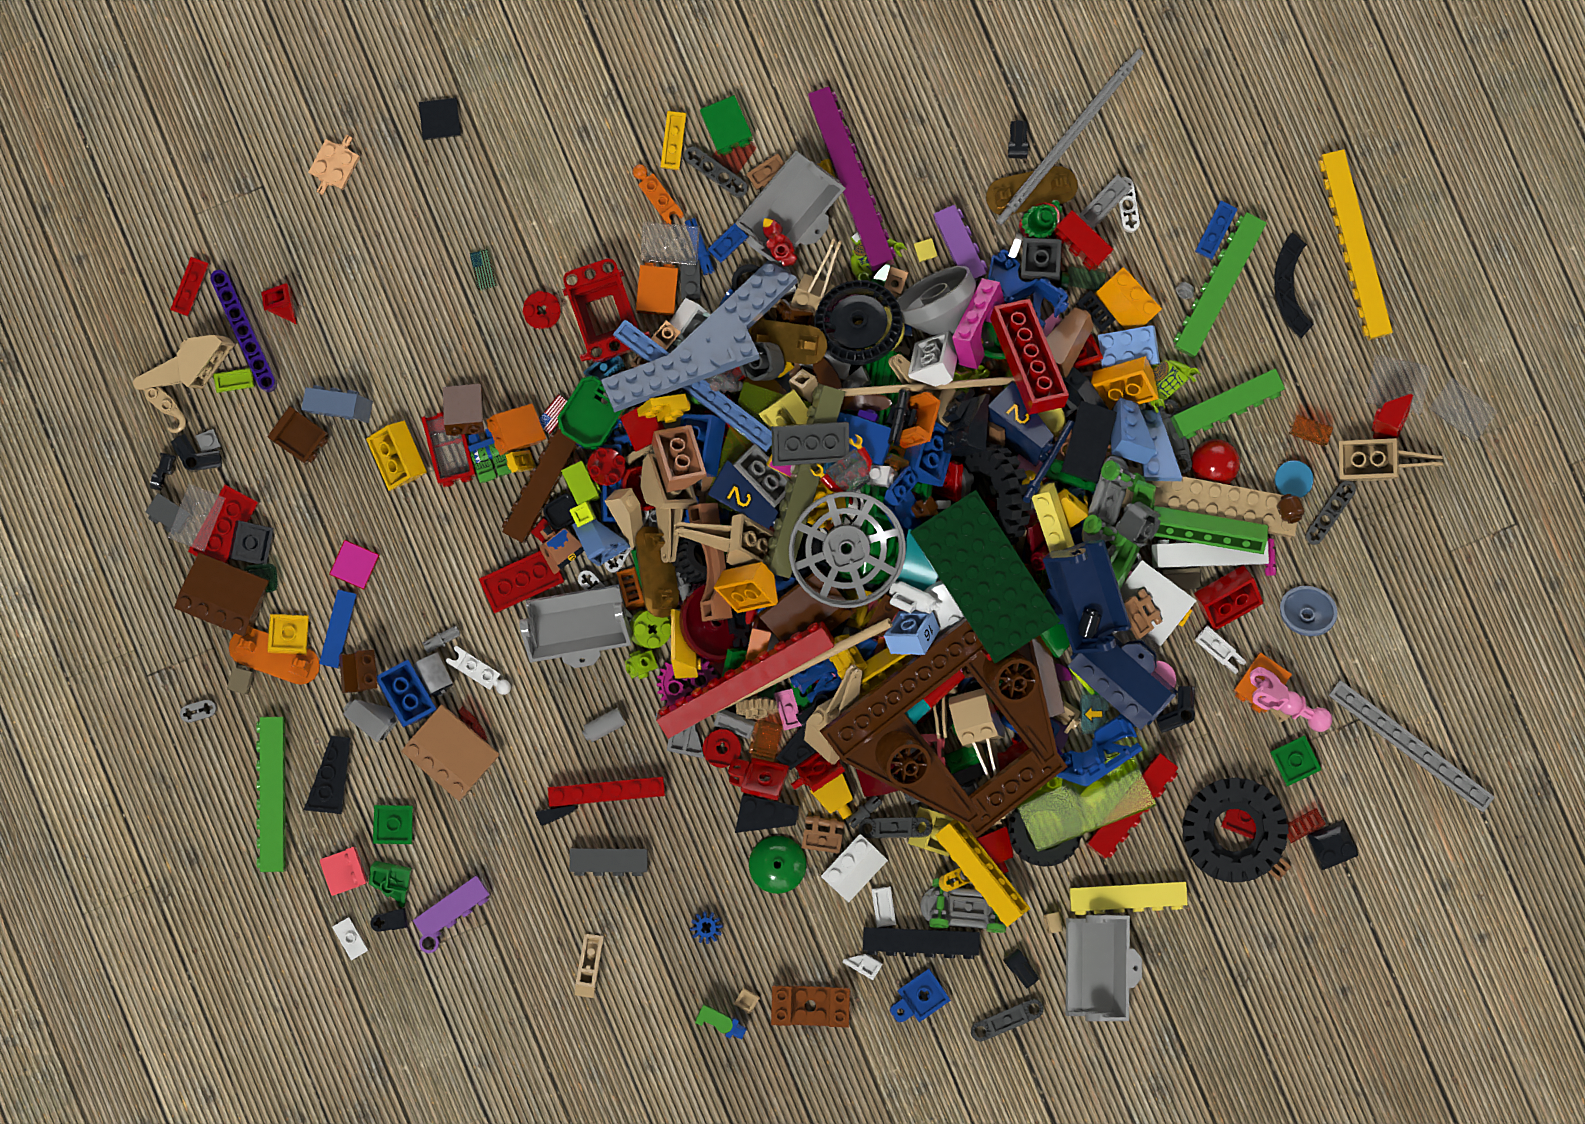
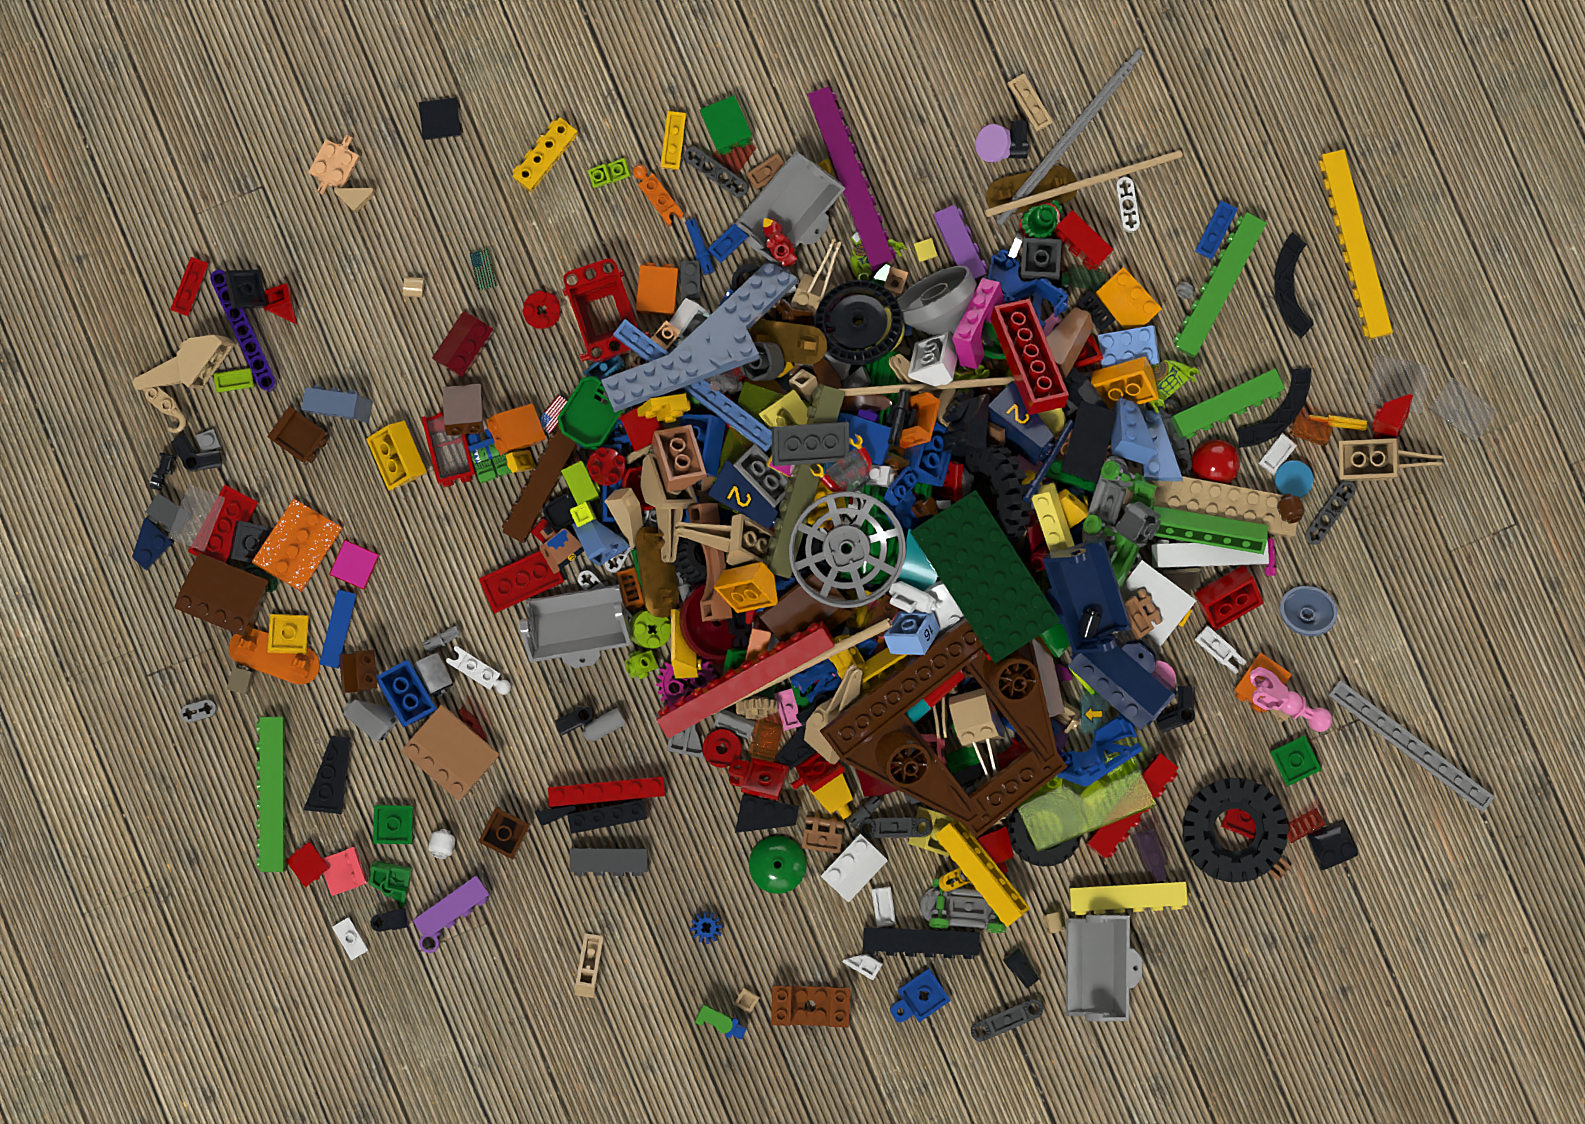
clear tile [641,222,700,265] -> none
light grey plate [1079,174,1132,229] -> none
none -> dark blue wing [132,518,173,571]
none -> black plate [224,270,267,309]
none -> orange plate [252,498,343,593]
none -> red piece [286,841,330,888]
none -> tan slope [334,188,375,214]
none -> tan brick [403,277,425,298]
none -> white head [428,829,456,859]
none -> dark red slope [432,311,495,379]
none -> reddish brown brick [478,807,531,860]
none -> yellow brick [512,117,579,193]
none -> black piece [555,706,594,736]
none -> black brick [567,800,648,834]
none -> lime slope [587,158,632,188]
none -> lavender tile [976,124,1011,163]
none -> tan piece [984,150,1183,217]
none -> tan plate [1007,73,1053,133]
none -> clear purple brick [1132,828,1167,881]
none -> black tile [1237,368,1311,448]
none -> white tile [1258,433,1297,475]
none -> yellow axle [1308,415,1367,431]

